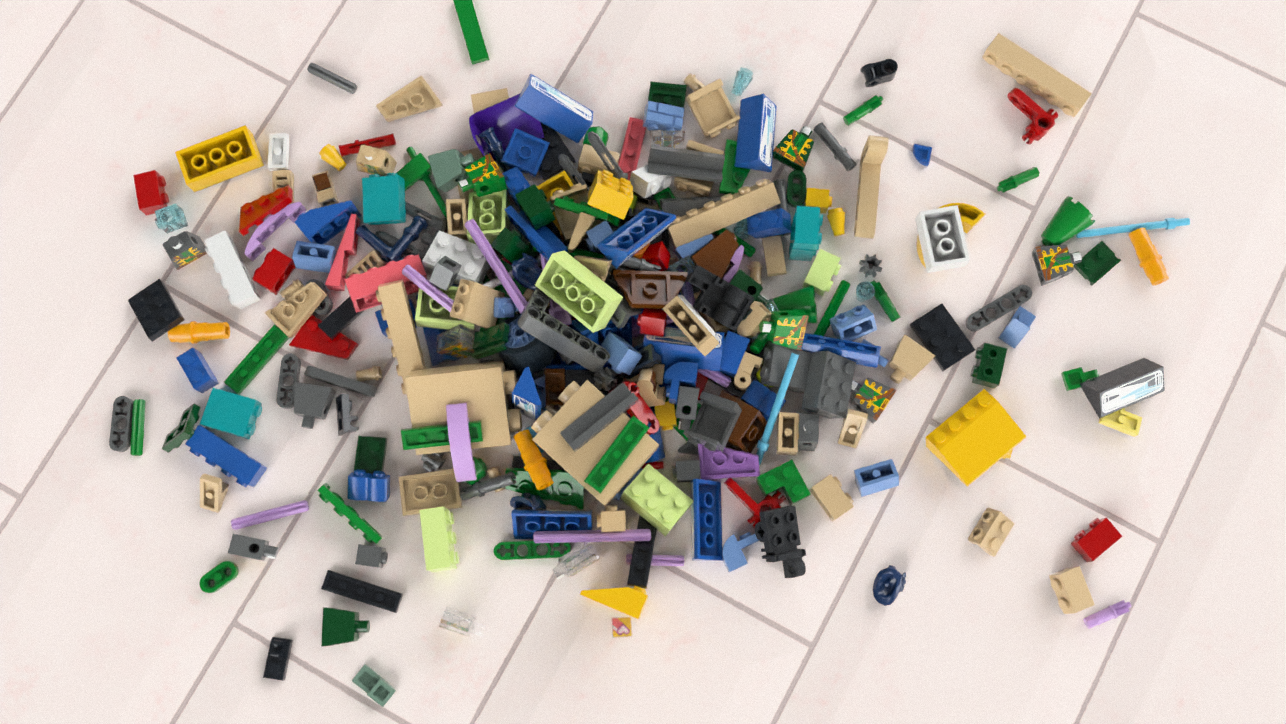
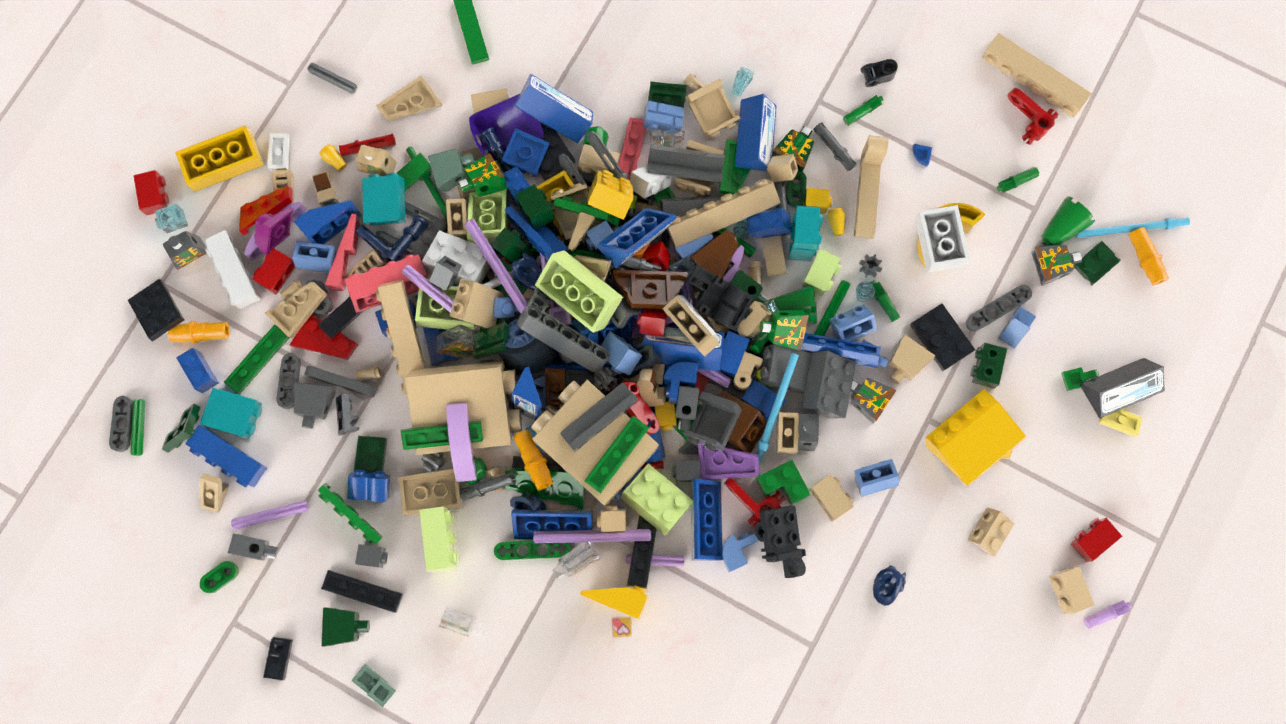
tan slope [838,409,868,449] -> none
none -> magenta slope [254,207,294,255]
none -> tan brick [767,154,798,182]

